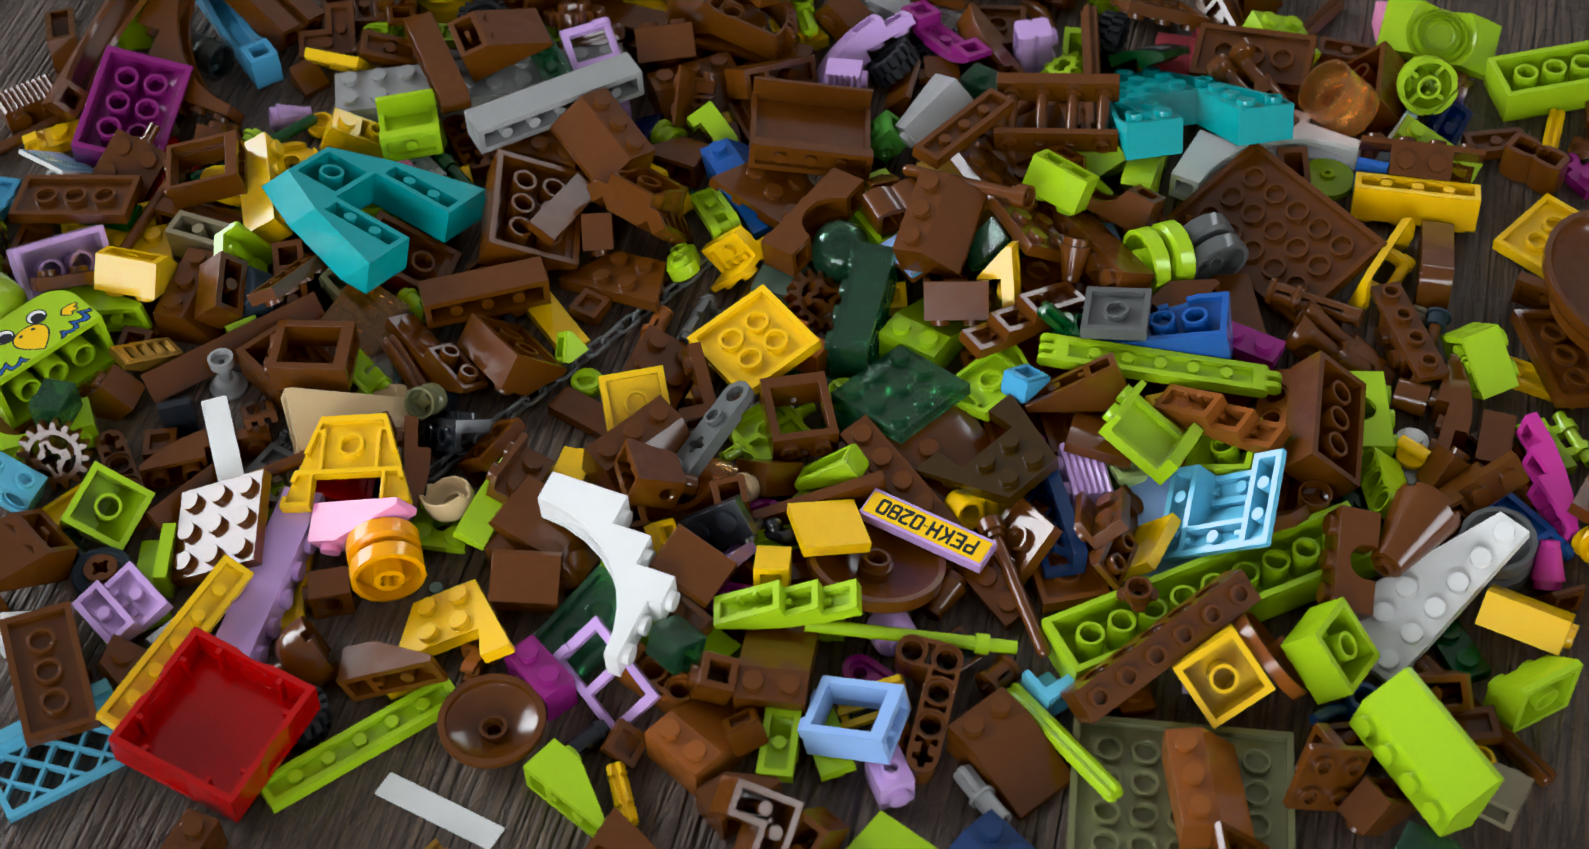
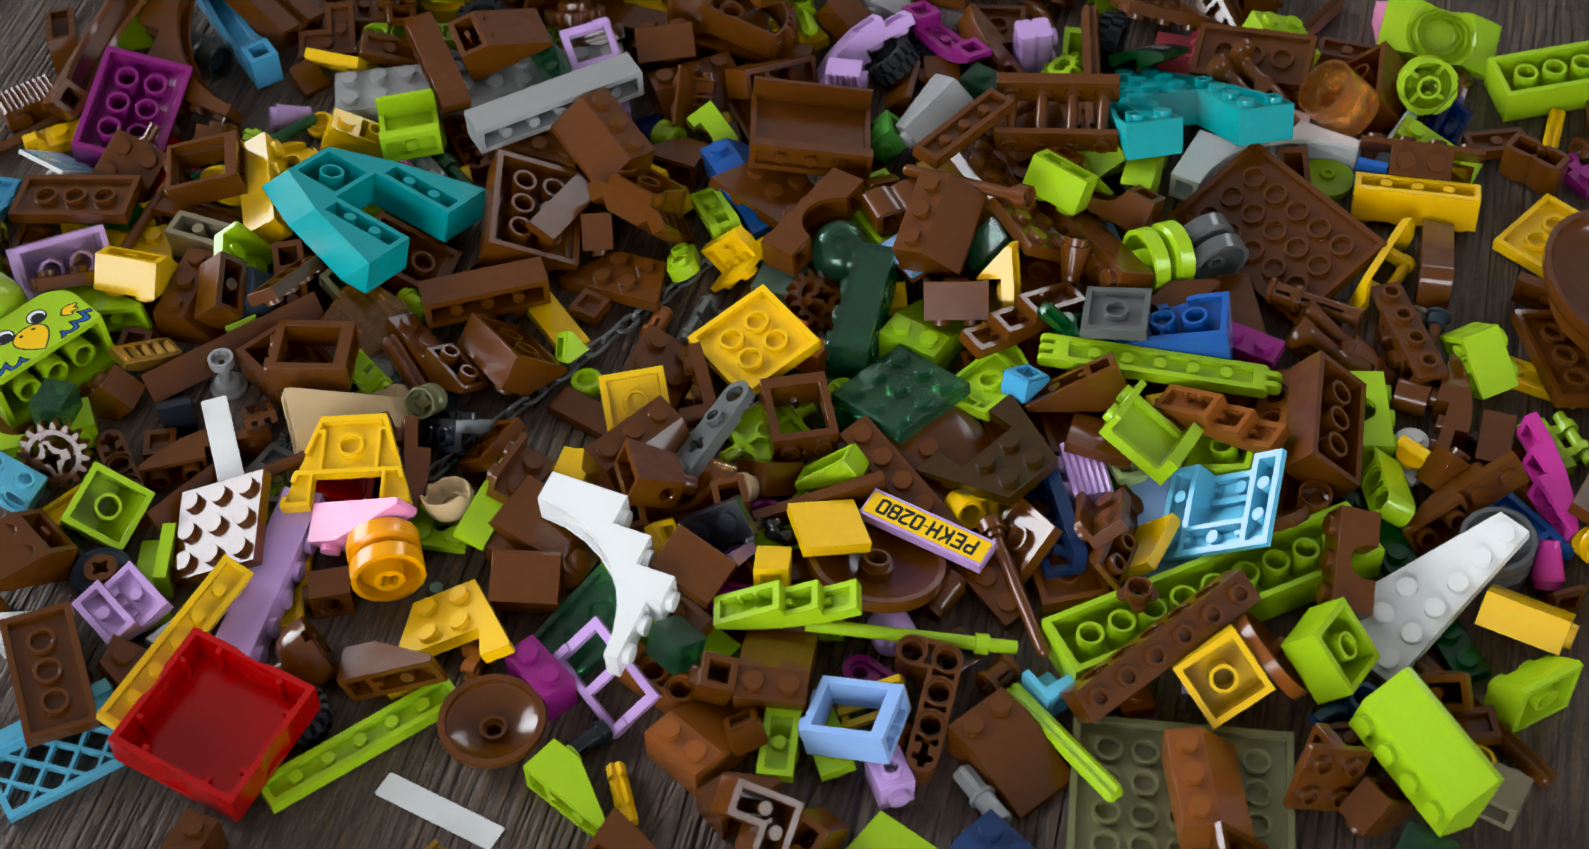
reddish brown plate [600,718,646,770] -> none
reddish brown cone [1370,482,1461,577] -> none

